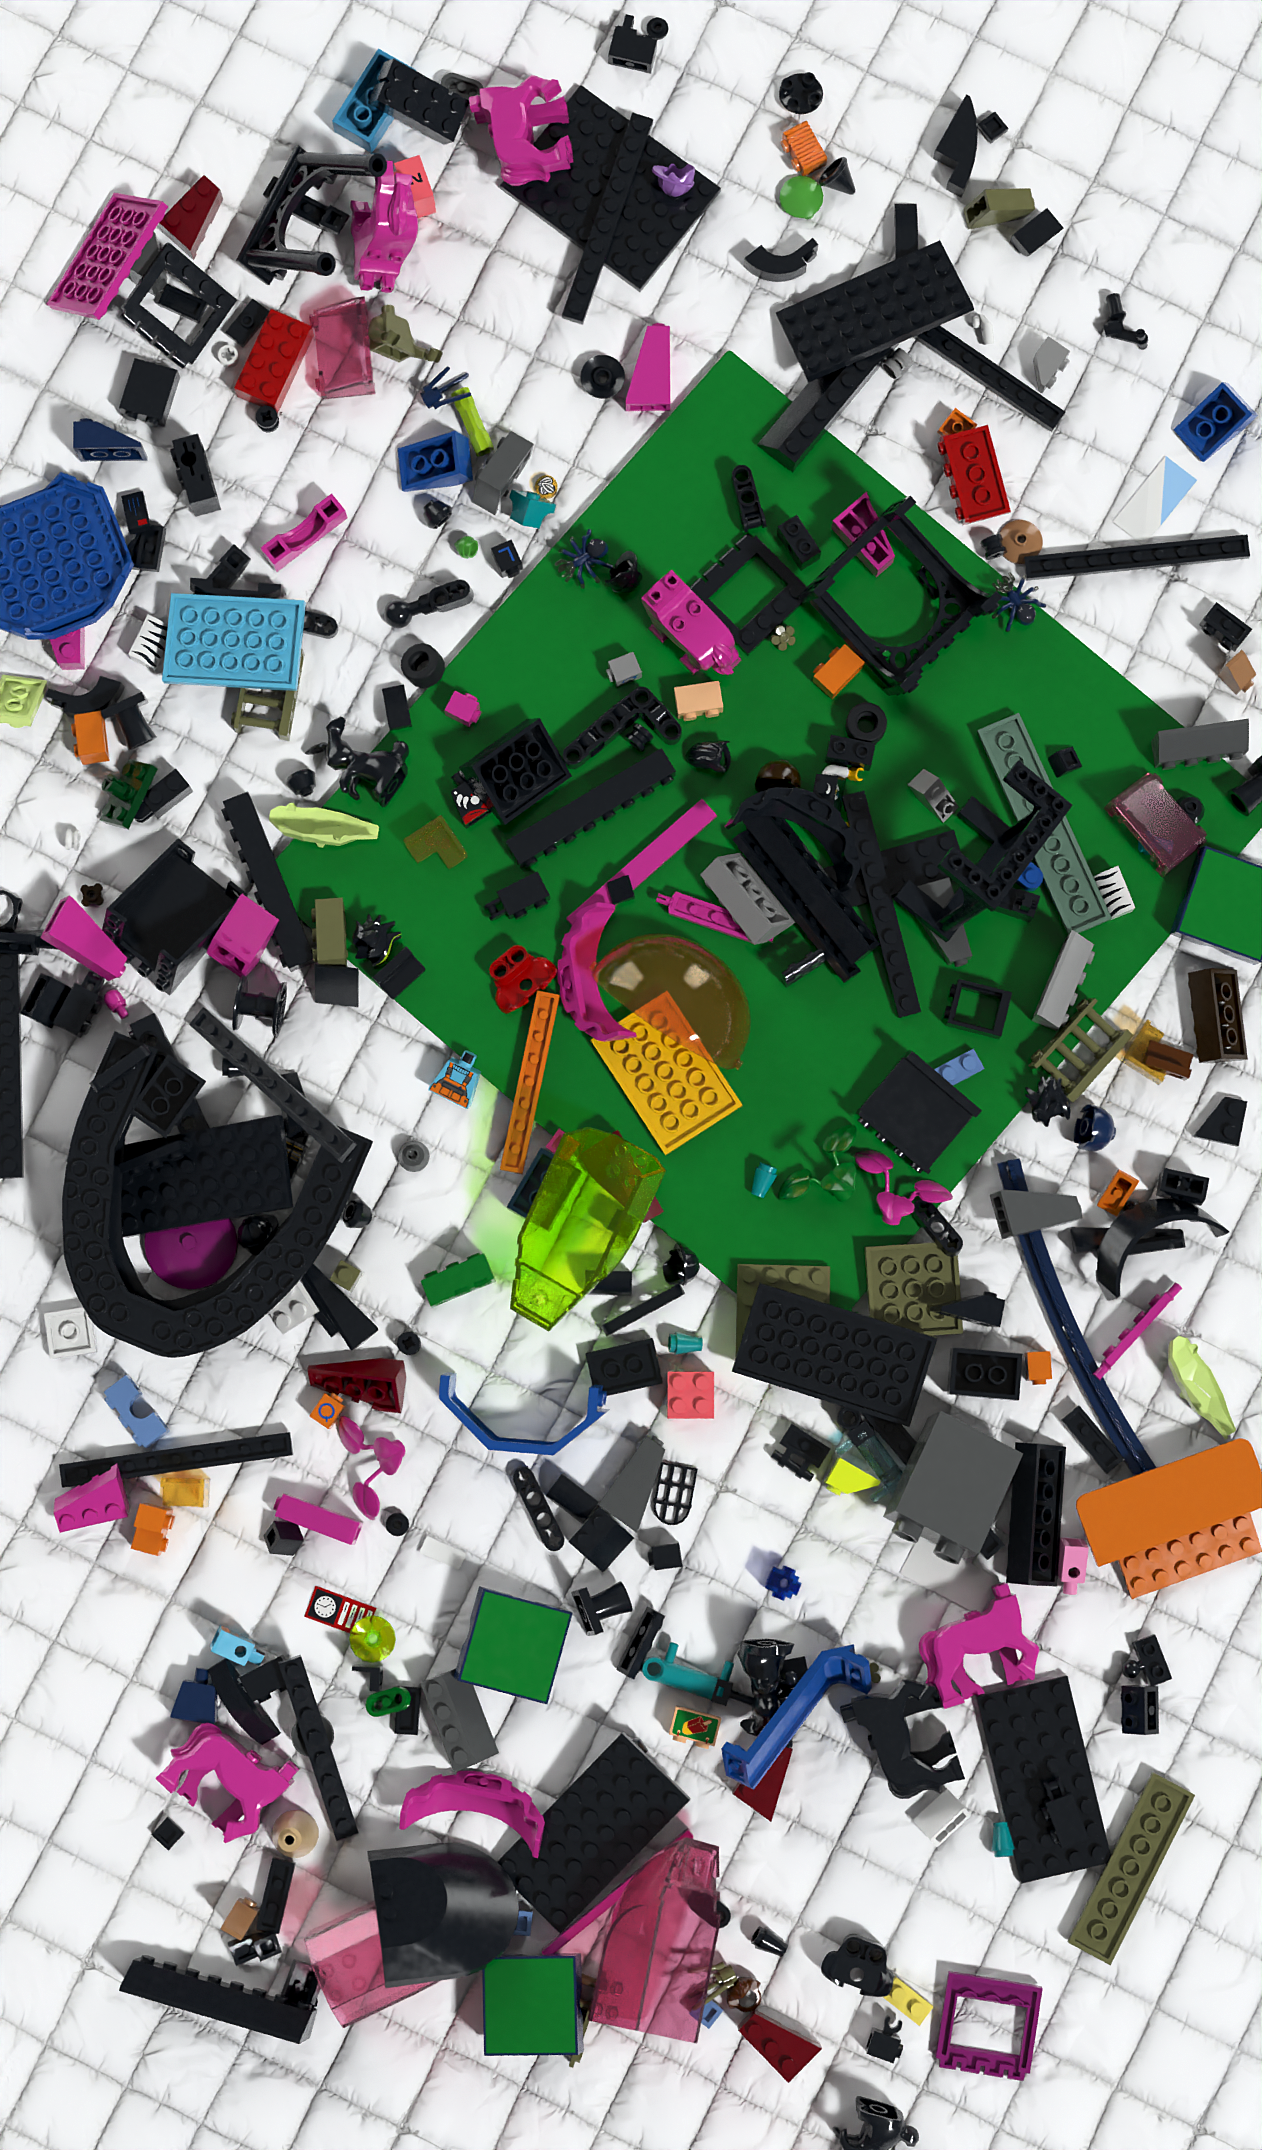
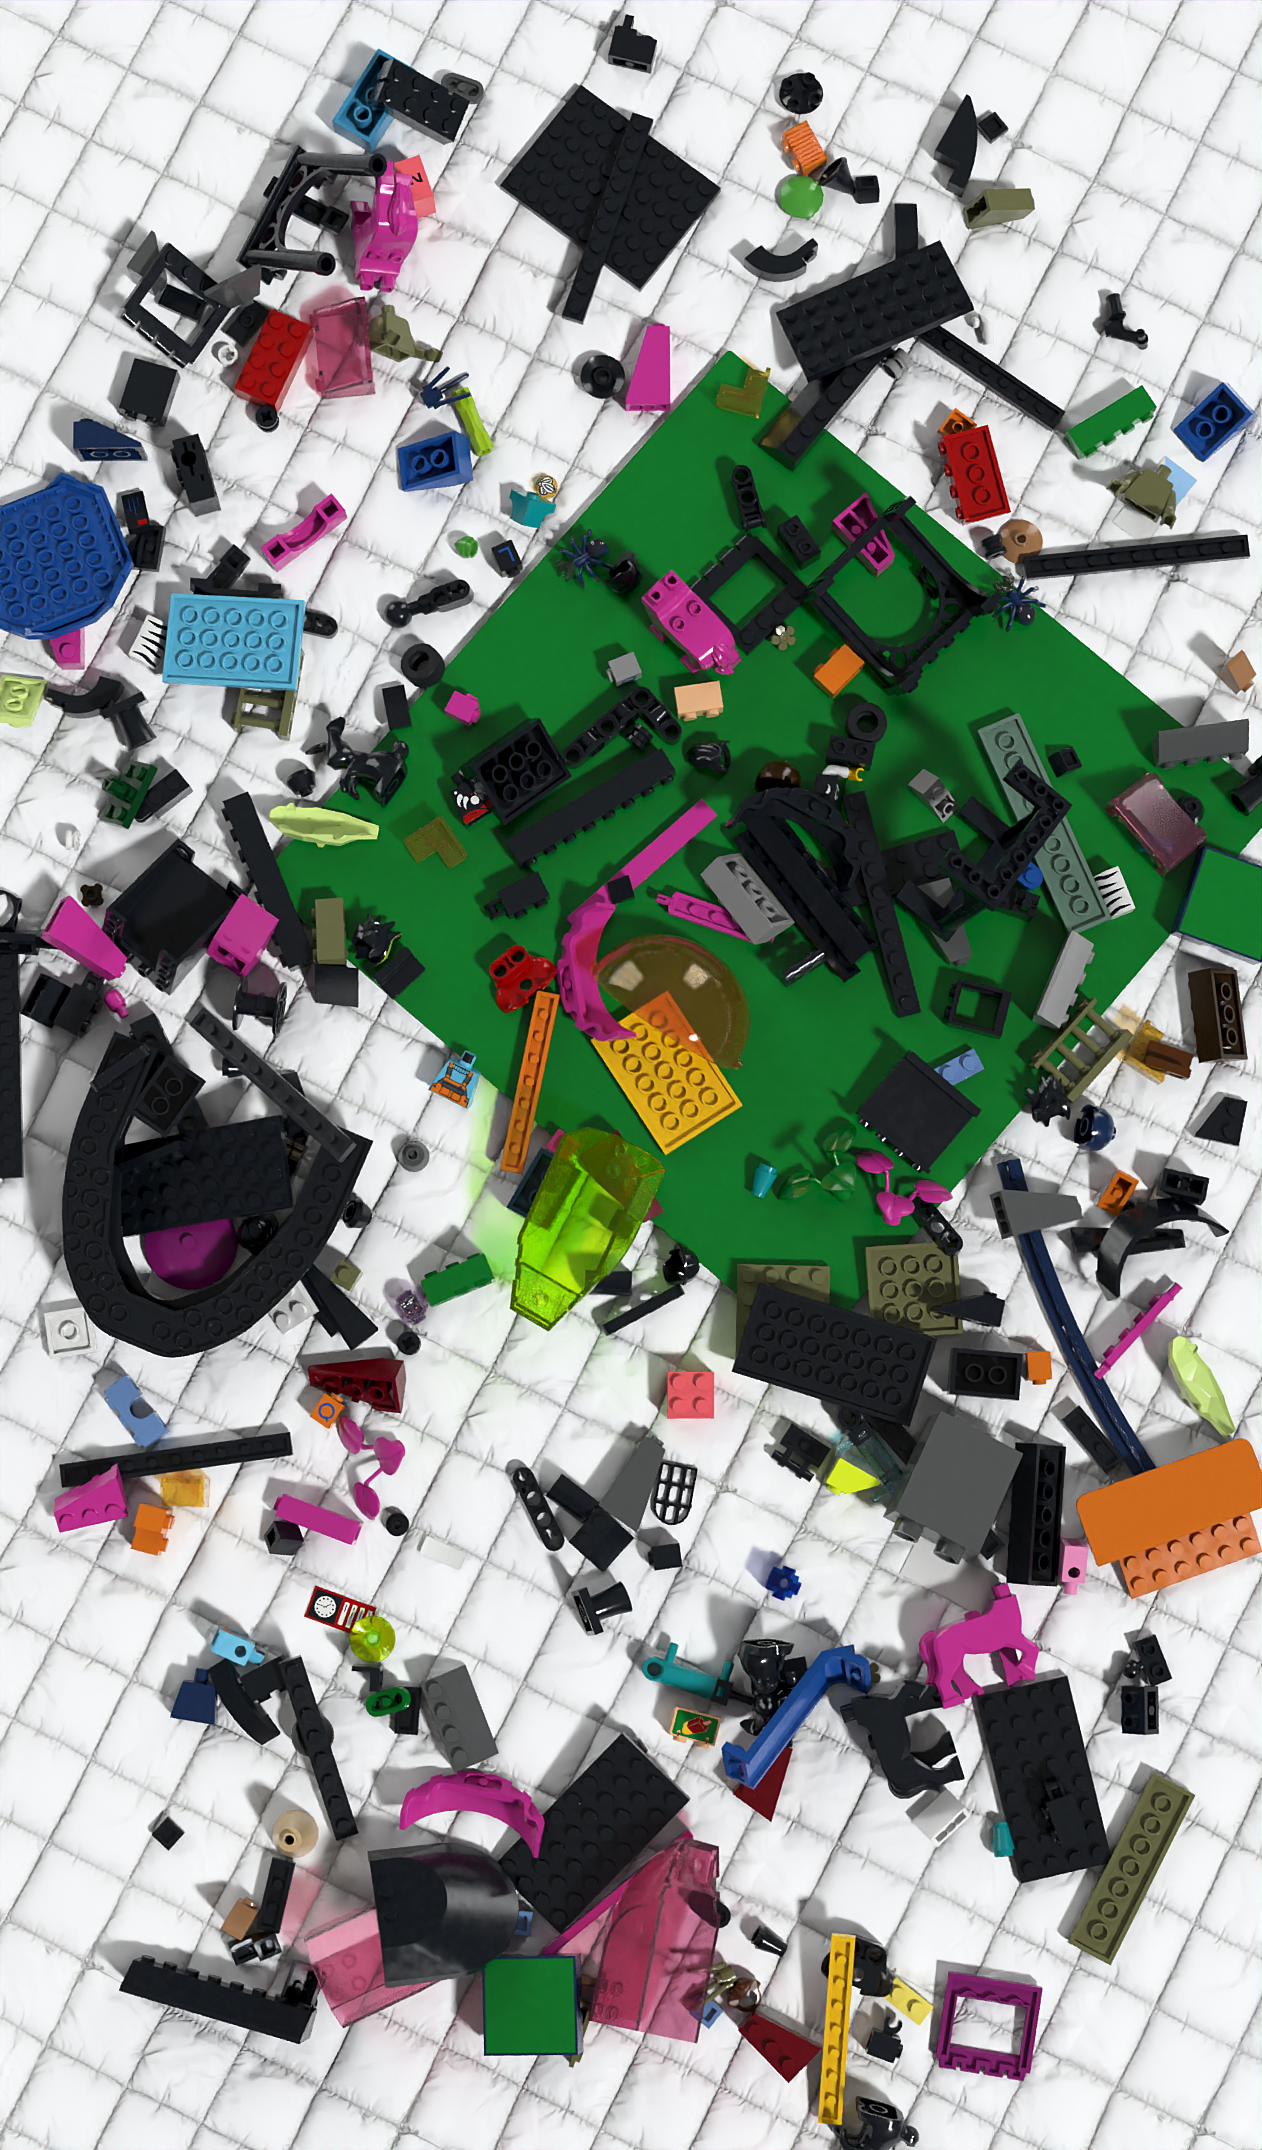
dark pink plate [46,193,168,320] -> none
orange brick [71,711,110,765] -> none
dark pink piece [155,1723,300,1843] -> none
dark red wedge [159,175,223,260] -> none
black cone [423,500,452,529] -> none
blue panel [439,1372,610,1455] -> none
green tile [454,1586,573,1704] -> none
dark pink piece [469,75,574,186] -> none
dark grey wedge [472,431,534,515] -> none
black plate [585,1338,663,1396] -> none
black plate [616,1606,665,1679] -> none
black plate [646,17,668,40] -> none
medium lavender piece [652,164,695,197] -> none
teal cone [668,1332,703,1355] -> none
black brick [1010,208,1064,256] -> none
light grey slope [1033,336,1070,393] -> none
black bracket [1199,602,1252,652] -> none
none -> dark grey slope [204,264,261,309]
none -> clear purple head [394,1289,429,1325]
none -> clear yellow panel [716,367,771,418]
none -> yellow plate [818,1933,856,2125]
none -> black slope [855,175,880,204]
none -> green brick [1064,385,1157,460]
none -> olive torso [1106,464,1177,529]

